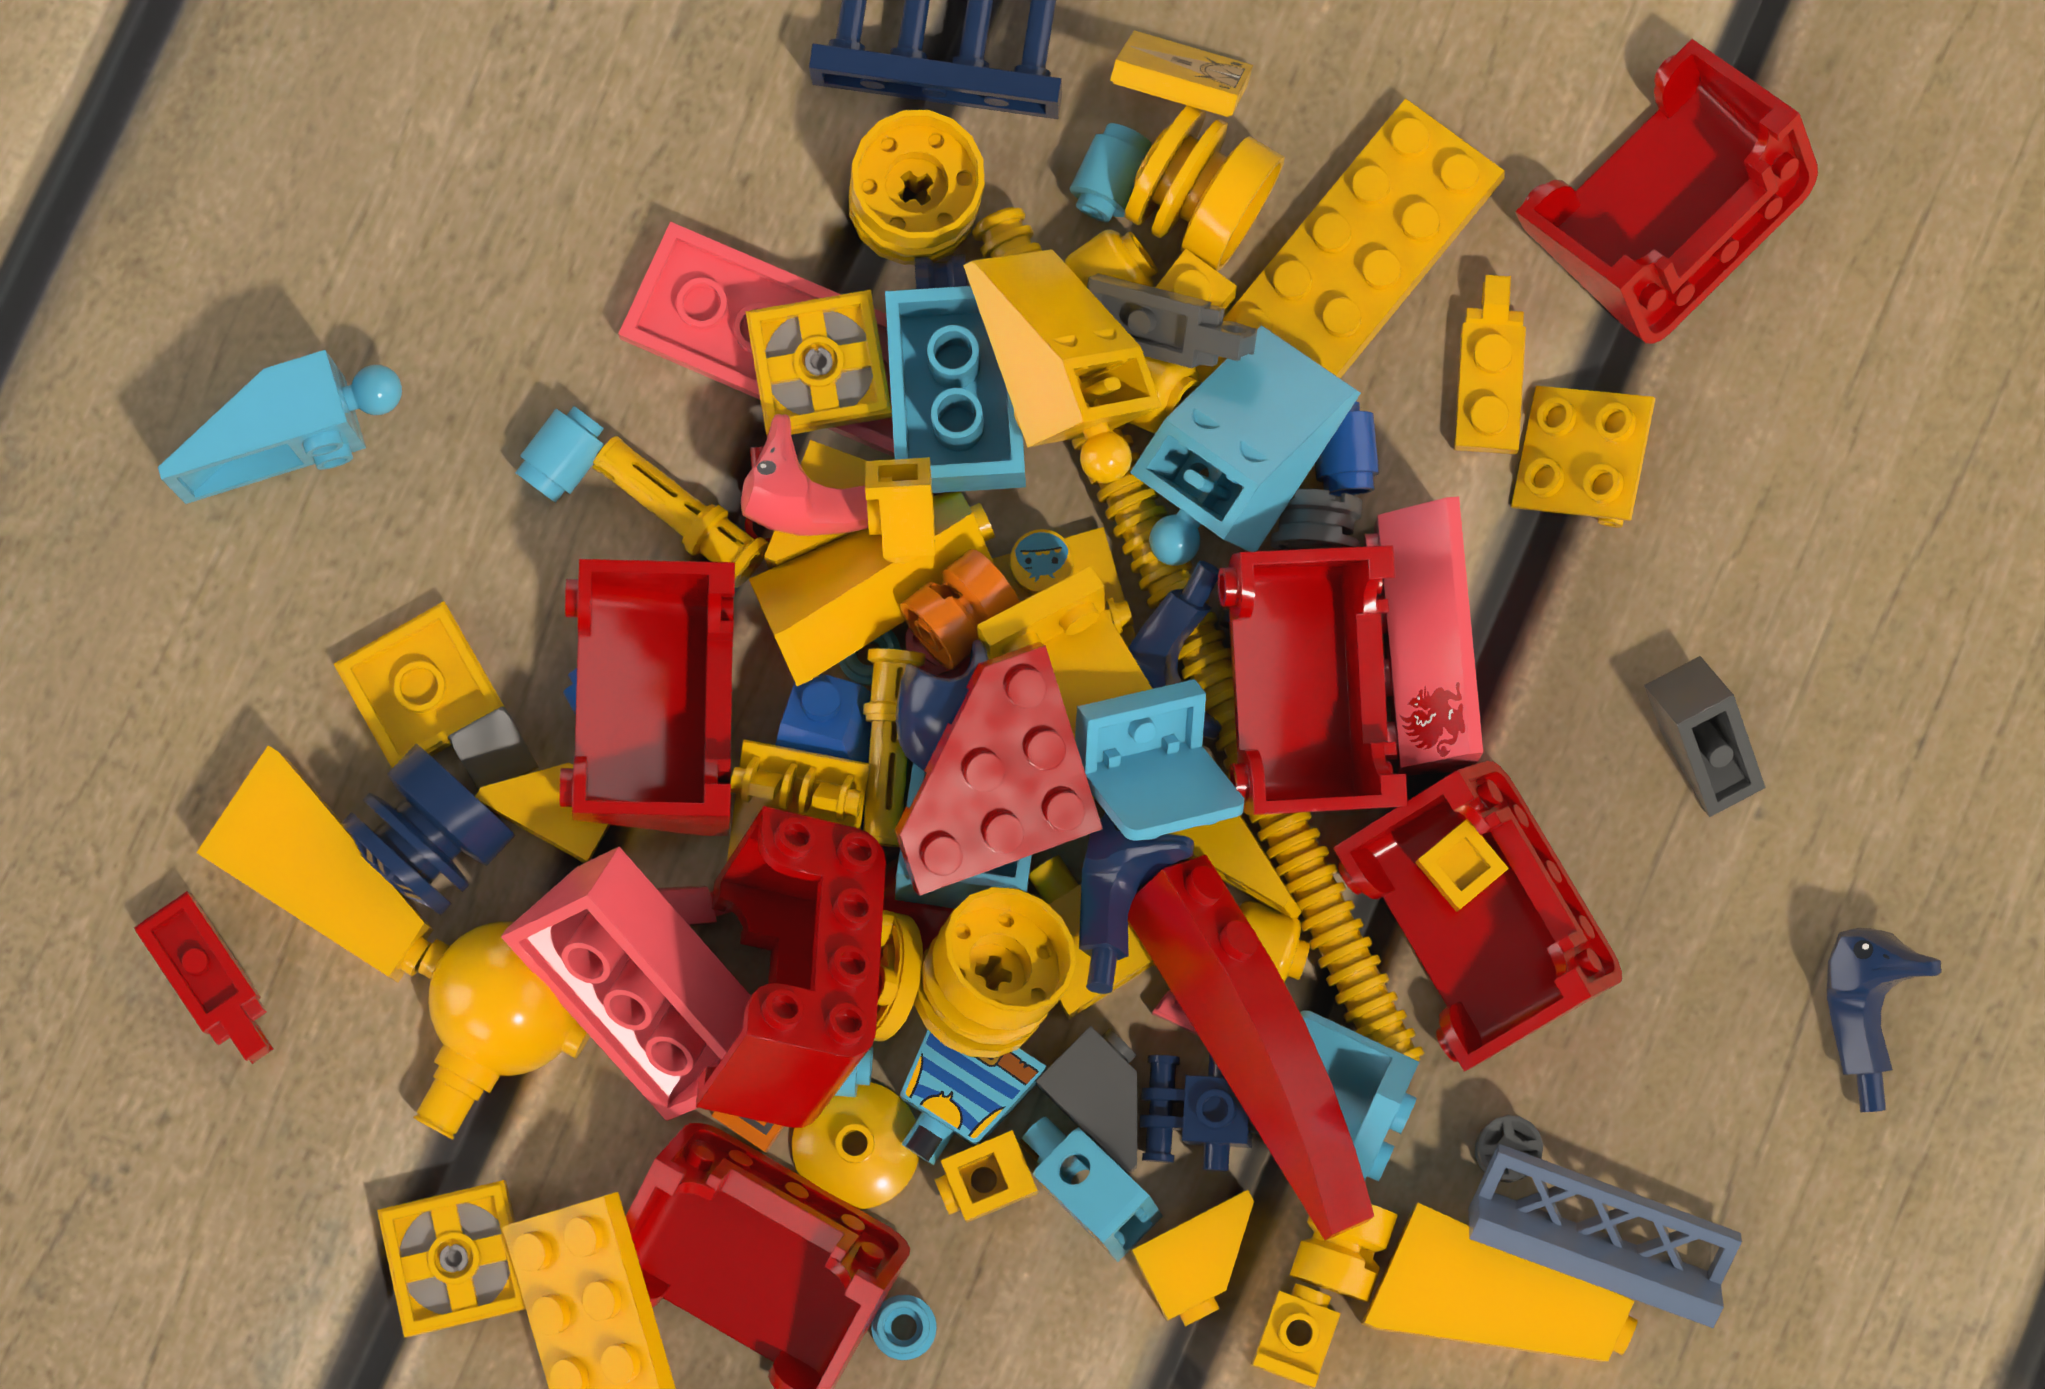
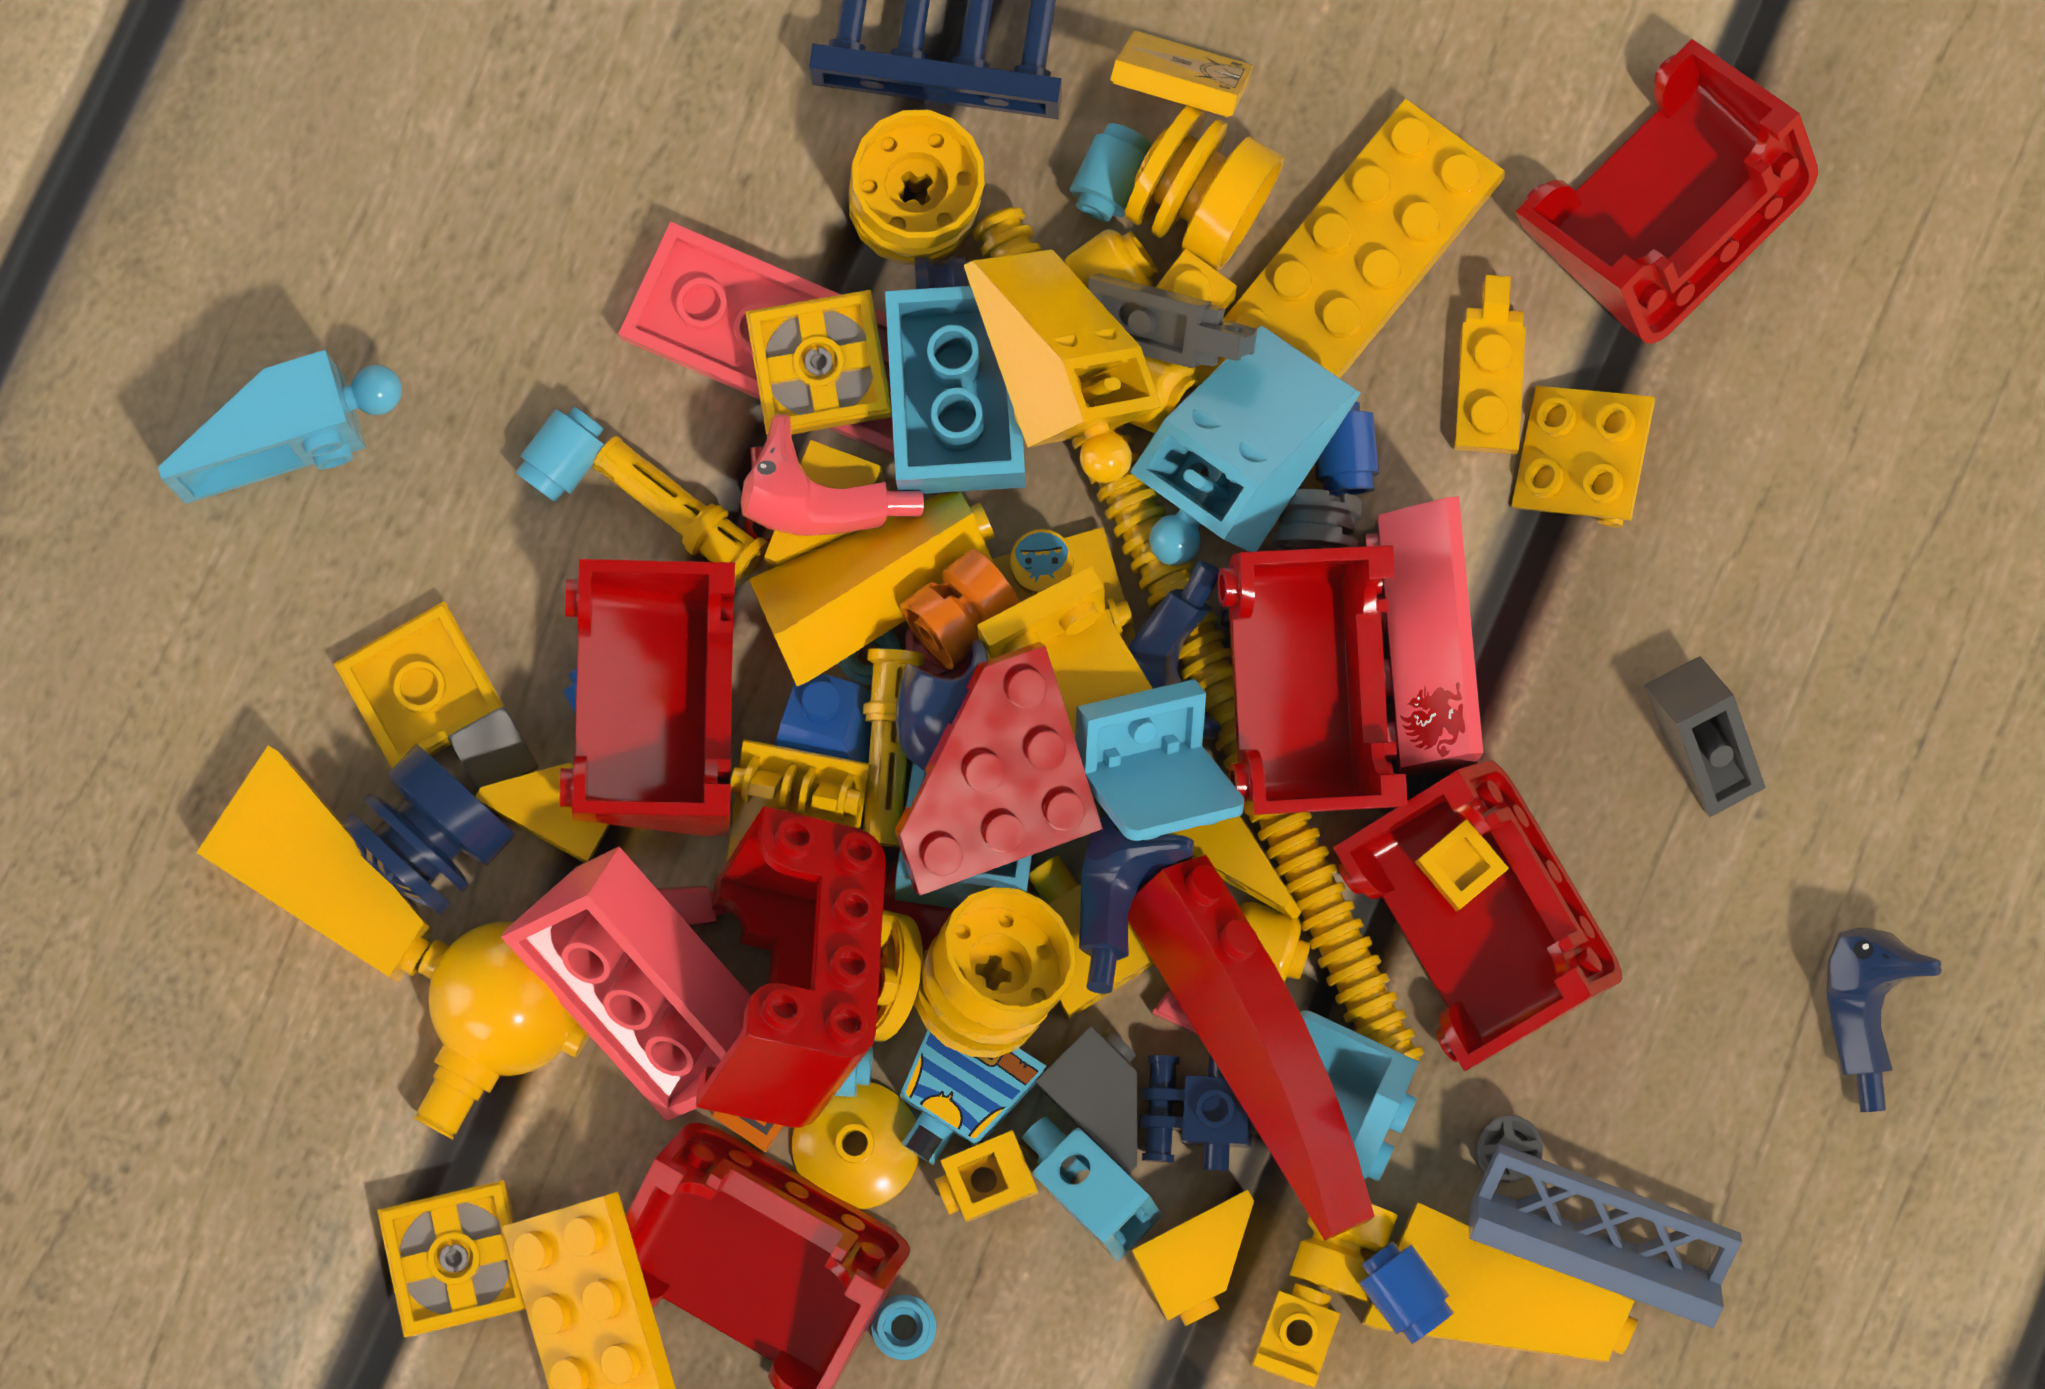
red hinge [134,891,274,1064] -> none
yellow brick [865,457,935,563] -> none
none -> blue brick [1359,1242,1454,1344]

